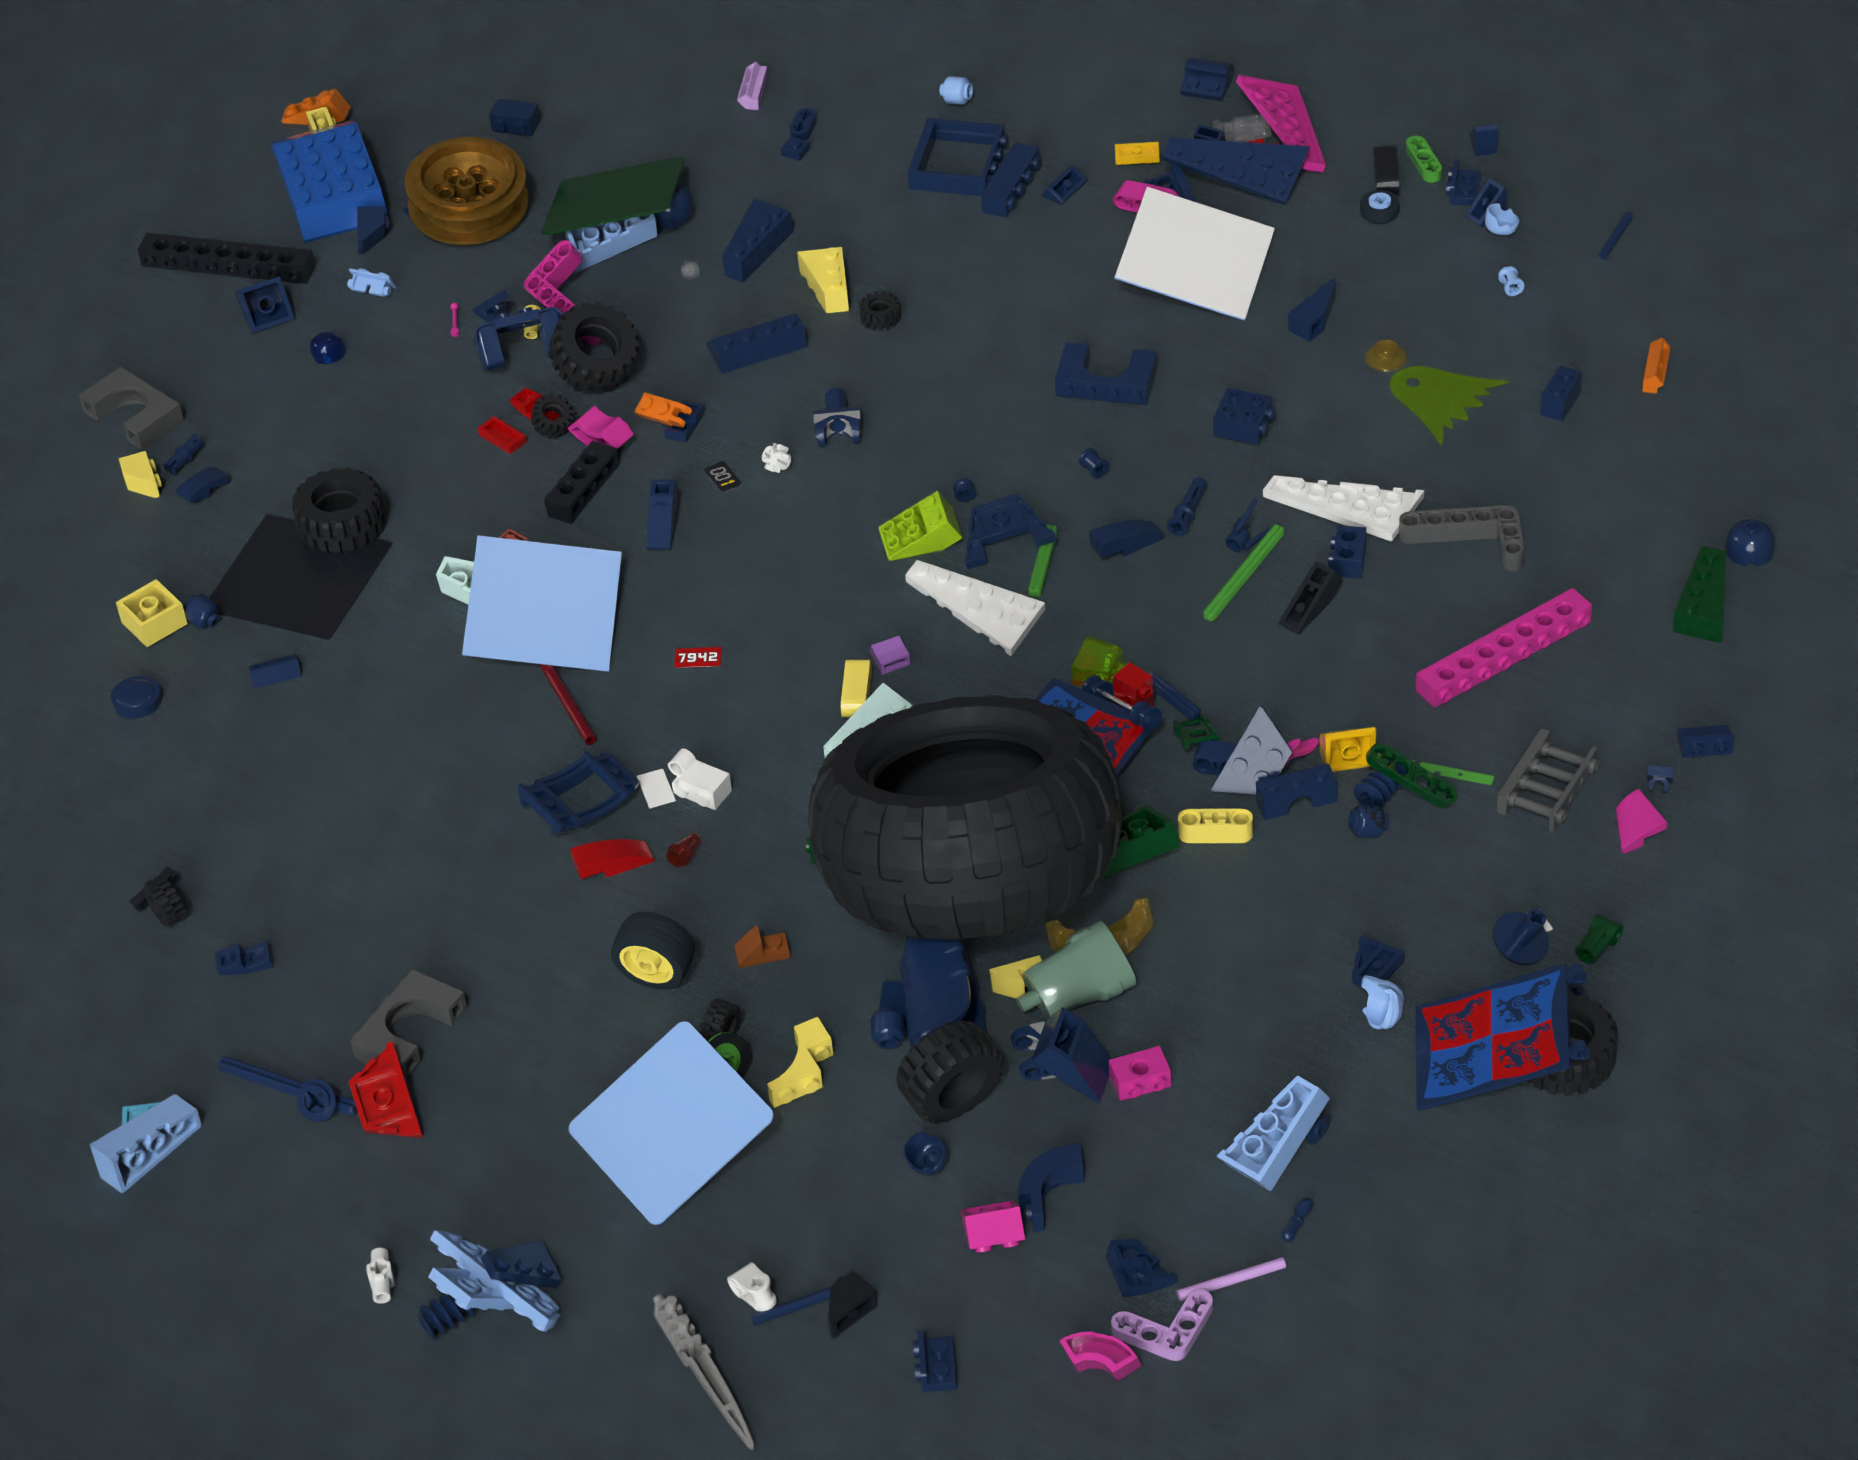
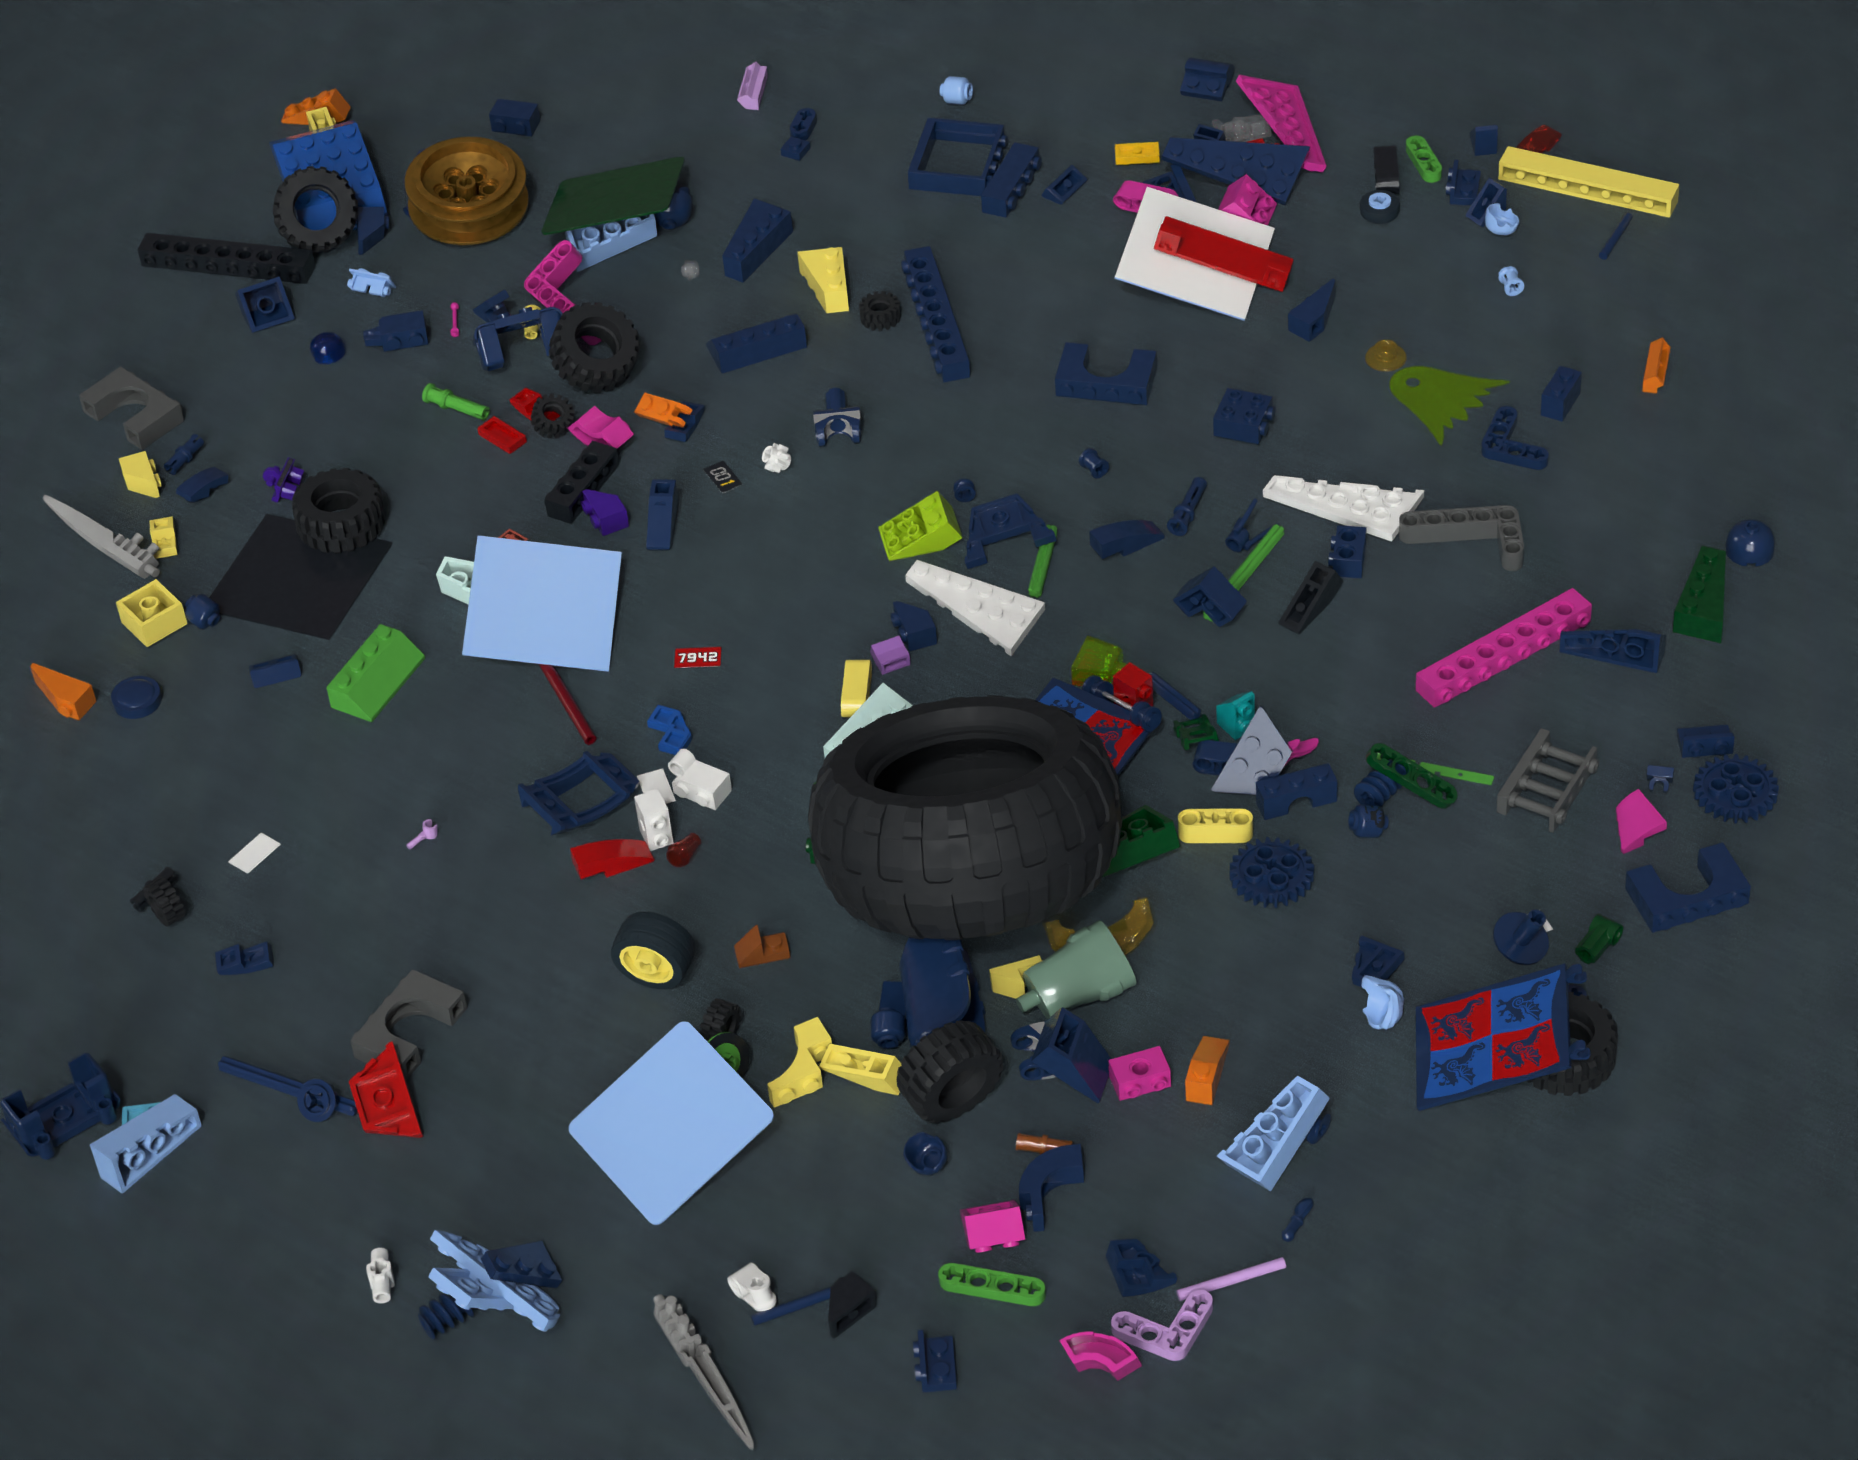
yellow slope [1320,727,1376,772] -> none
none -> dark blue container [0,1052,120,1160]
none -> orange slope [30,663,97,720]
none -> light grey piece [43,495,160,579]
none -> light yellow slope [149,516,178,559]
none -> white sticker [228,833,281,874]
none -> dark purple hips [263,457,305,503]
none -> black tyre [273,166,358,254]
none -> bright green slope [326,624,425,722]
none -> dark blue hinge [363,310,429,352]
none -> lavender hand [406,819,438,850]
none -> bright green pin [422,383,490,421]
none -> dark purple slope [581,489,629,536]
none -> white brick [634,789,674,851]
none -> blue tile [647,705,692,755]
none -> light yellow slope [819,1044,902,1095]
none -> dark blue slope [890,601,937,652]
none -> dark blue brick [901,246,970,383]
none -> bright green beam [938,1263,1046,1306]
none -> dark orange pin [1016,1133,1073,1155]
none -> red bracket [1153,216,1293,292]
none -> dark blue brick [1173,566,1247,627]
none -> orange slope [1185,1036,1230,1105]
none -> teal slope [1216,691,1255,740]
none -> dark pink slope [1218,174,1277,226]
none -> dark blue gear [1229,837,1314,908]
none -> dark blue beam [1481,406,1549,470]
none -> light yellow brick [1498,146,1679,218]
none -> clear red slope [1516,124,1562,153]
none -> dark blue wedge [1559,629,1666,673]
none -> dark blue arch [1625,842,1751,933]
none -> dark blue gear [1693,754,1779,824]

